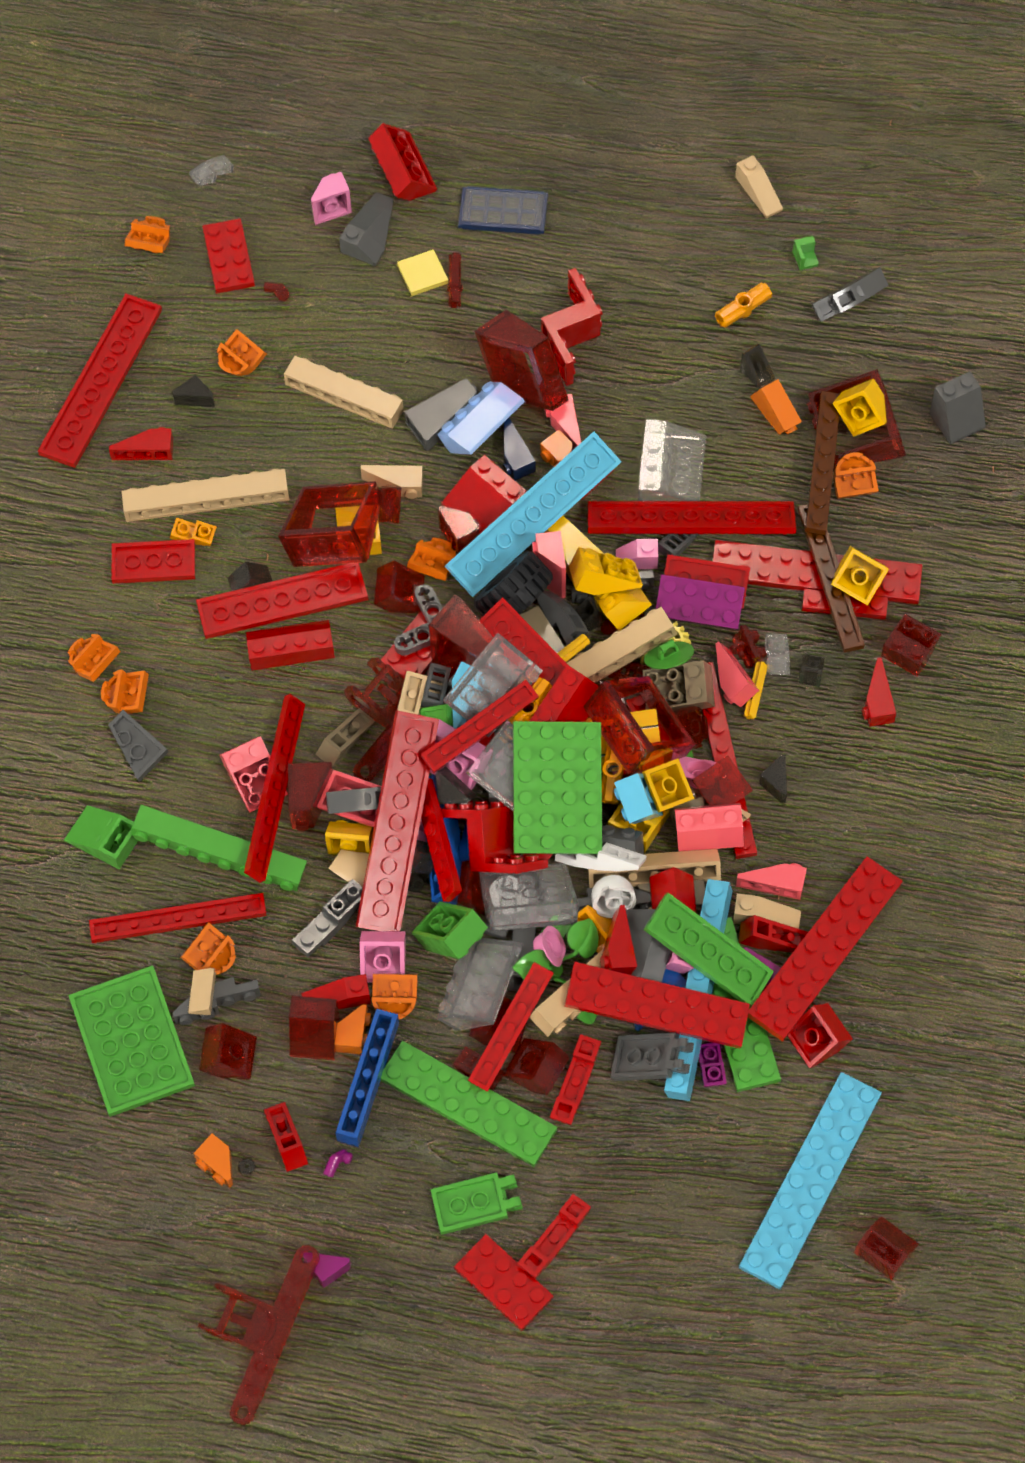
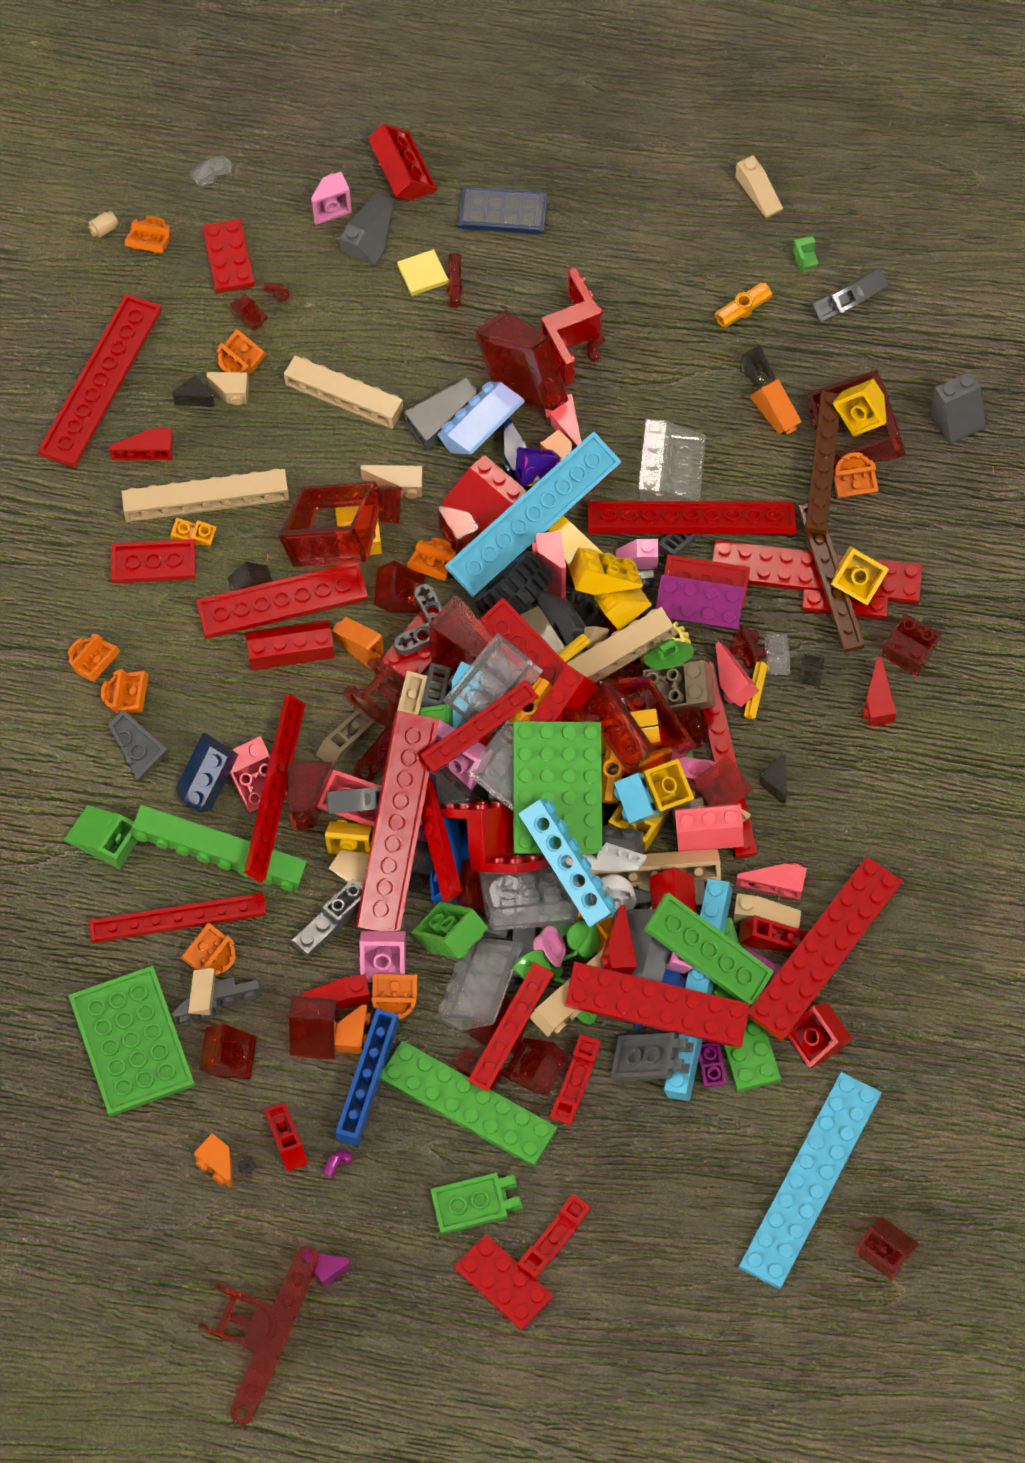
none -> tan brick [88,211,118,238]
none -> dark blue slope [176,733,239,813]
none -> tan slope [207,372,249,405]
none -> clear red hips [230,293,268,331]
none -> orange slope [332,617,385,670]
none -> dark purple torso [515,447,561,491]
none -> medium azure brick [519,798,617,927]
none -> clear red slope [561,708,604,722]
none -> tan slope [584,627,609,649]
none -> clear red arm [586,334,606,361]

